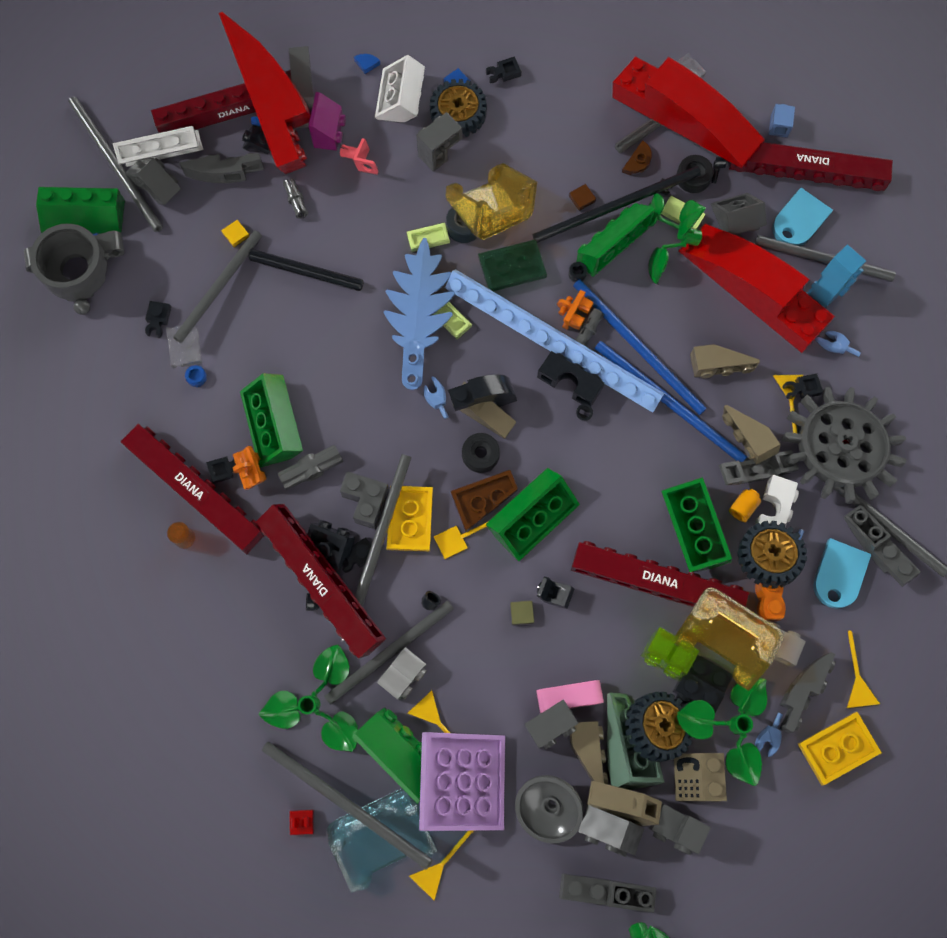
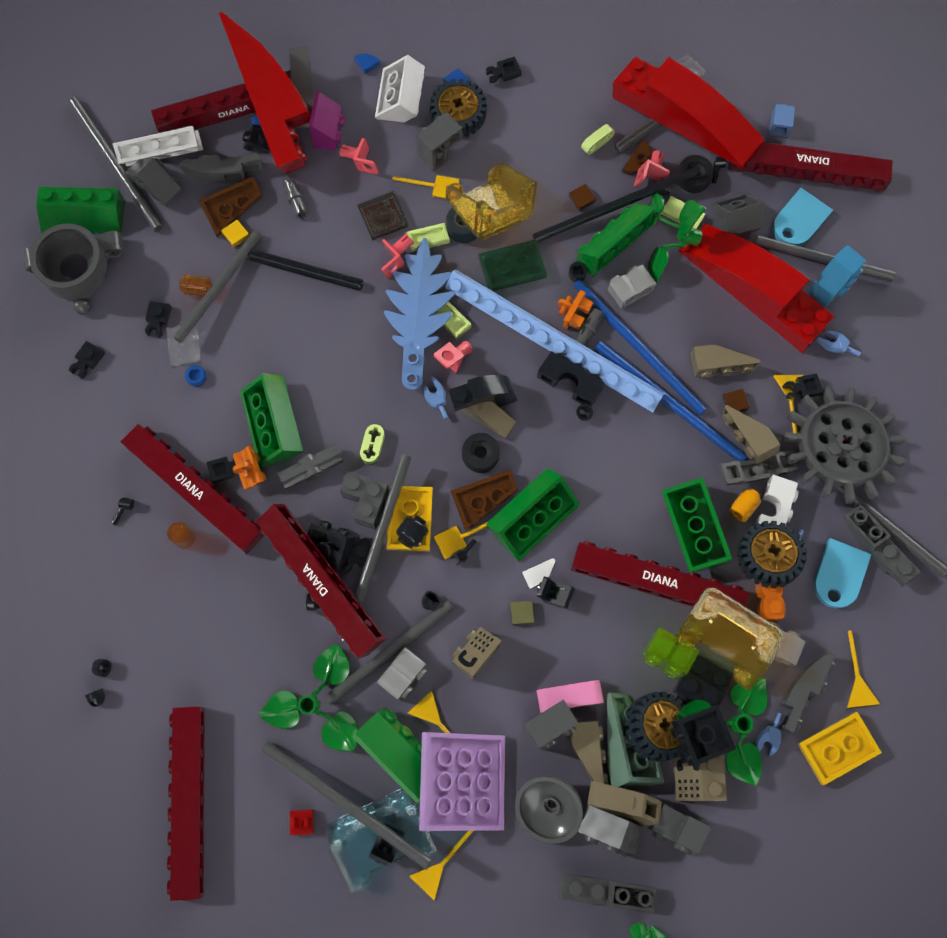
none -> black plate [69,341,105,379]
none -> black hinge [85,688,105,707]
none -> black hinge [91,659,112,677]
none -> black hand [111,497,135,525]
none -> dark red brick [167,706,205,901]
none -> clear orange brick [179,274,212,297]
none -> reddish brown wing [199,177,262,237]
none -> clear smoke tile [357,191,409,241]
none -> yellowish green beam [360,424,385,465]
none -> black bracket [369,823,405,867]
none -> coral bracket [381,234,414,279]
none -> yellow piece [392,175,460,201]
none -> black head [396,515,429,549]
none -> coral bracket [434,341,473,373]
none -> black hand [450,539,477,565]
none -> dark tan slope [452,627,502,681]
none -> white sticker [522,558,555,588]
none -> yellowish green beam [581,124,615,155]
none -> light grey brick [608,265,657,309]
none -> coral bracket [634,150,670,188]
none -> black plate [670,704,736,766]
none -> reddish brown tile [722,389,750,412]

